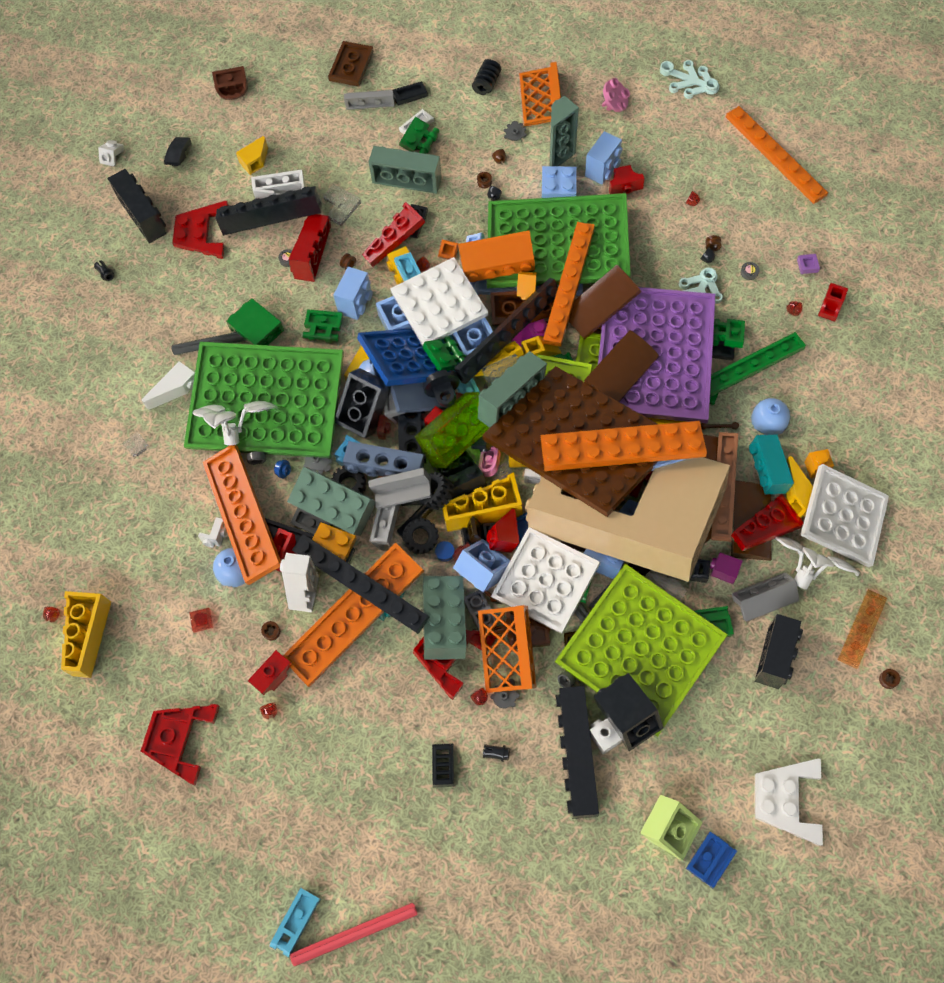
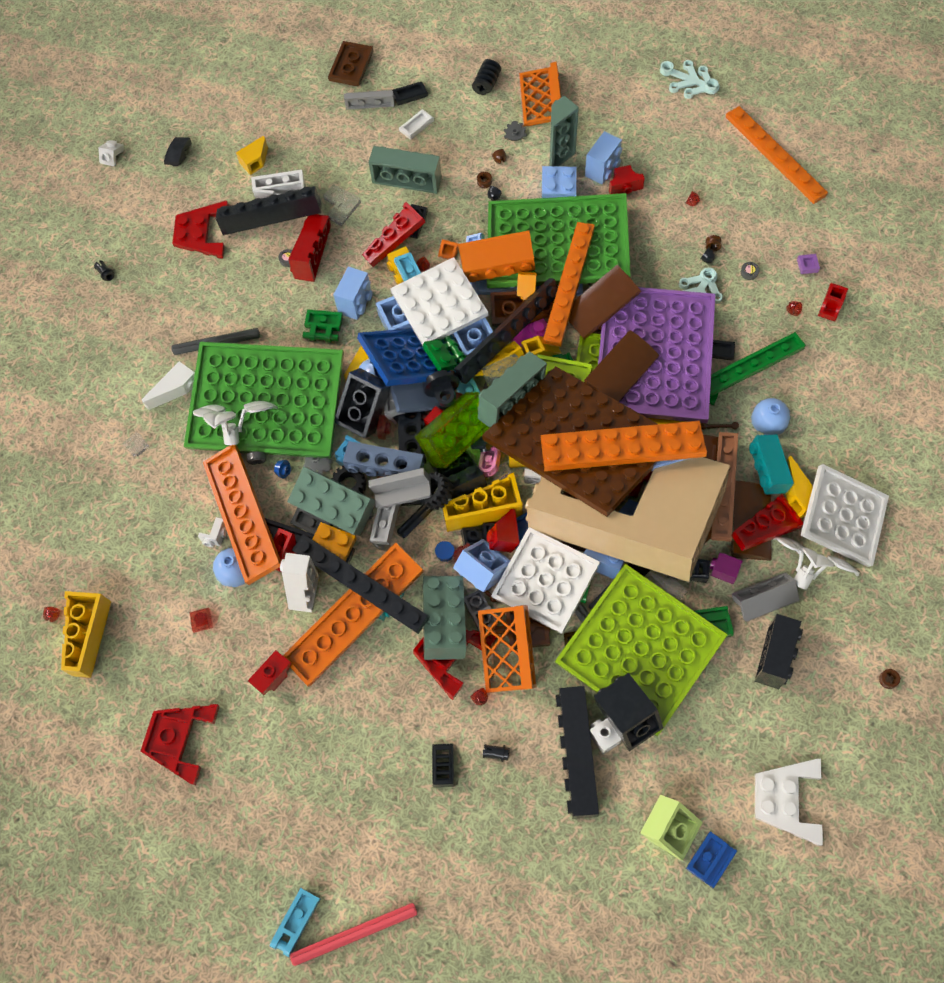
black brick [107,169,167,244] -> none
copper slope [212,66,248,100] -> none
green panel [226,298,284,345] -> none
clear red hinge [259,702,277,720] -> none
reddish brown bush [261,621,281,641] -> none
reddish brown bush [340,253,356,270] -> none
green plate [399,117,440,154] -> none
black tyre [402,518,439,554] -> none
dark brown slope [467,517,484,543] -> none
dark grey piece [490,679,520,708] -> none
dark grey hinge [558,671,576,688] -> none
bright pink plate [602,78,630,112] -> none
green plate [713,318,745,348] -> none
light orange brick [804,449,834,479] -> none
clear orange tile [837,589,887,669] -> none

